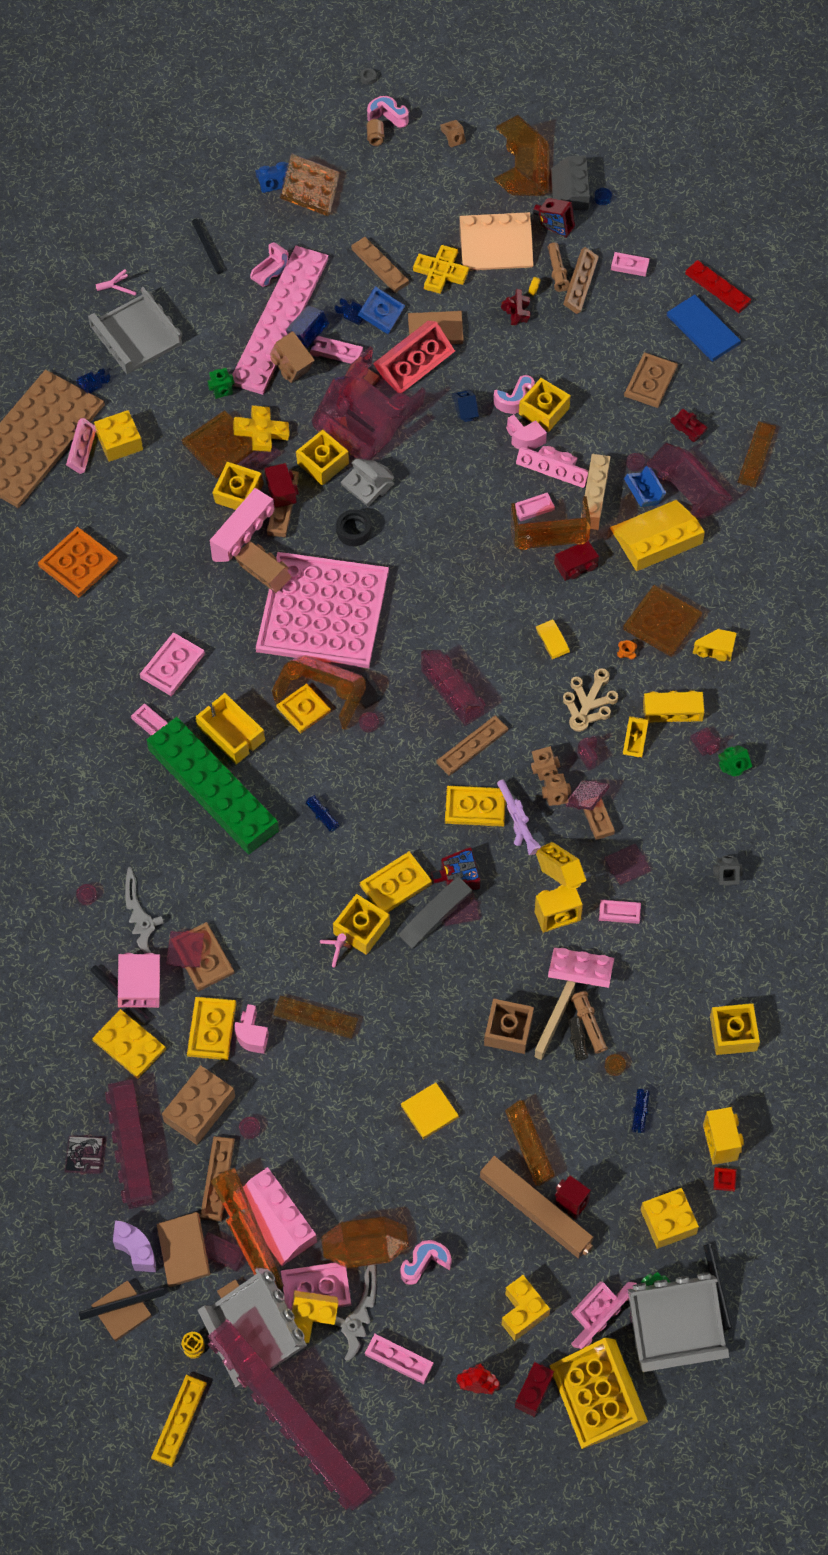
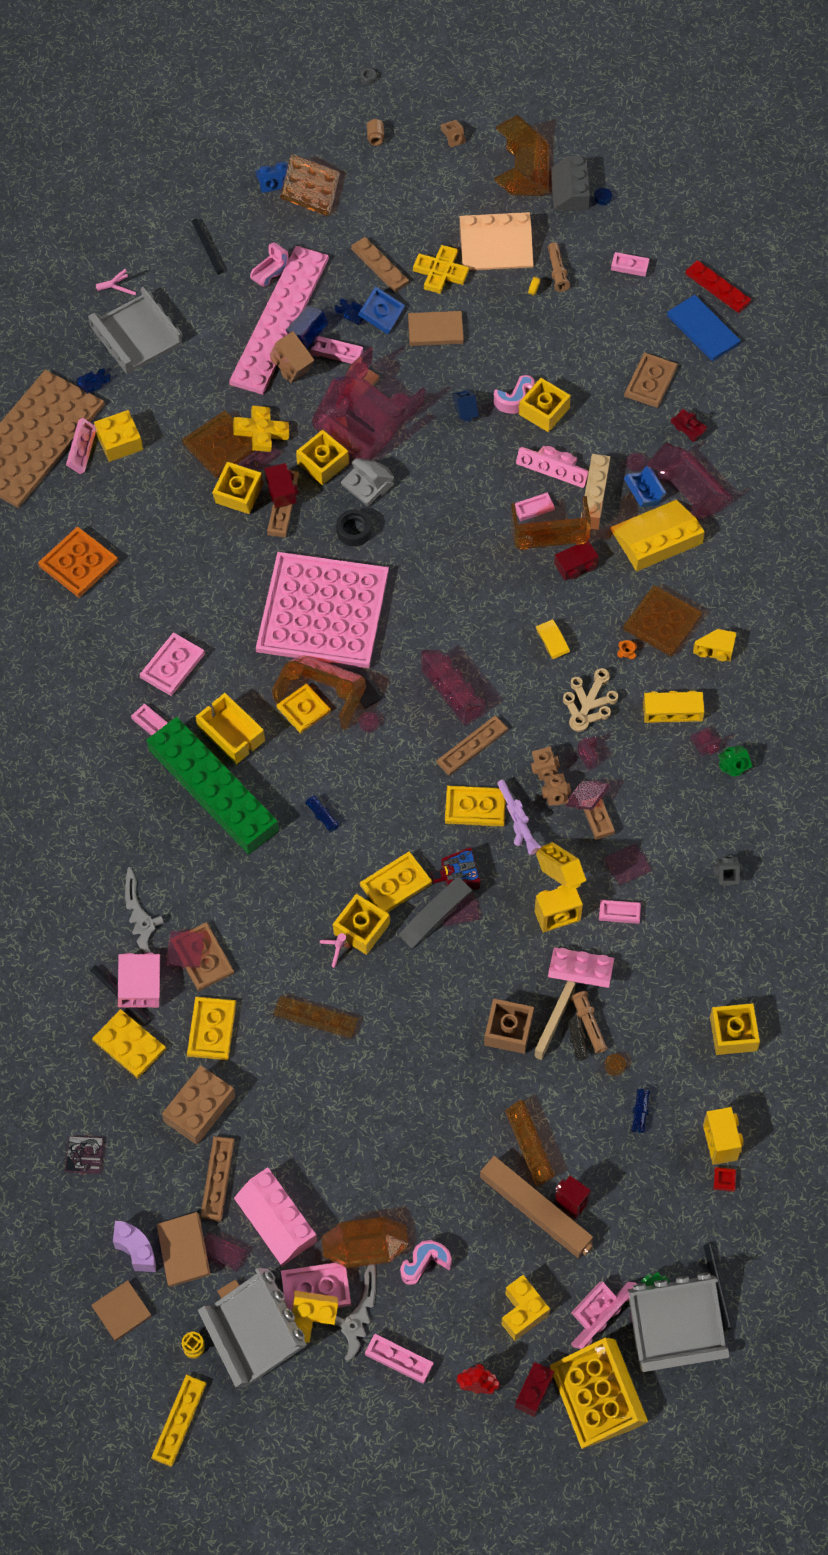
clear pink tile [76,884,97,905] -> none
black bar [79,1287,165,1320] -> none
clear pink brick [105,1079,154,1209] -> none
green brick [207,368,235,399] -> none
clear pink brick [207,1319,374,1511] -> none
bright pink slope [210,488,274,562] -> none
clear orange slope [211,1168,284,1289] -> none
medium nougat brick [235,541,292,593] -> none
bright pink brick [235,1005,269,1054] -> none
clear pink tile [239,1117,261,1139] -> none
bright pink animal [367,96,409,128] -> none
coral slope [373,320,455,394] -> none
yellow tile [401,1083,459,1140] -> none
dark red hips [501,289,530,325] -> none
bright pink brick [506,414,547,450] -> none
dark red torso [533,198,575,238] -> none
medium nougat plate [563,247,599,314] -> none
yellow slope [623,716,649,758] -> none
yellow brick [641,1188,699,1249] -> none
clear orange plate [738,421,776,488] -> none

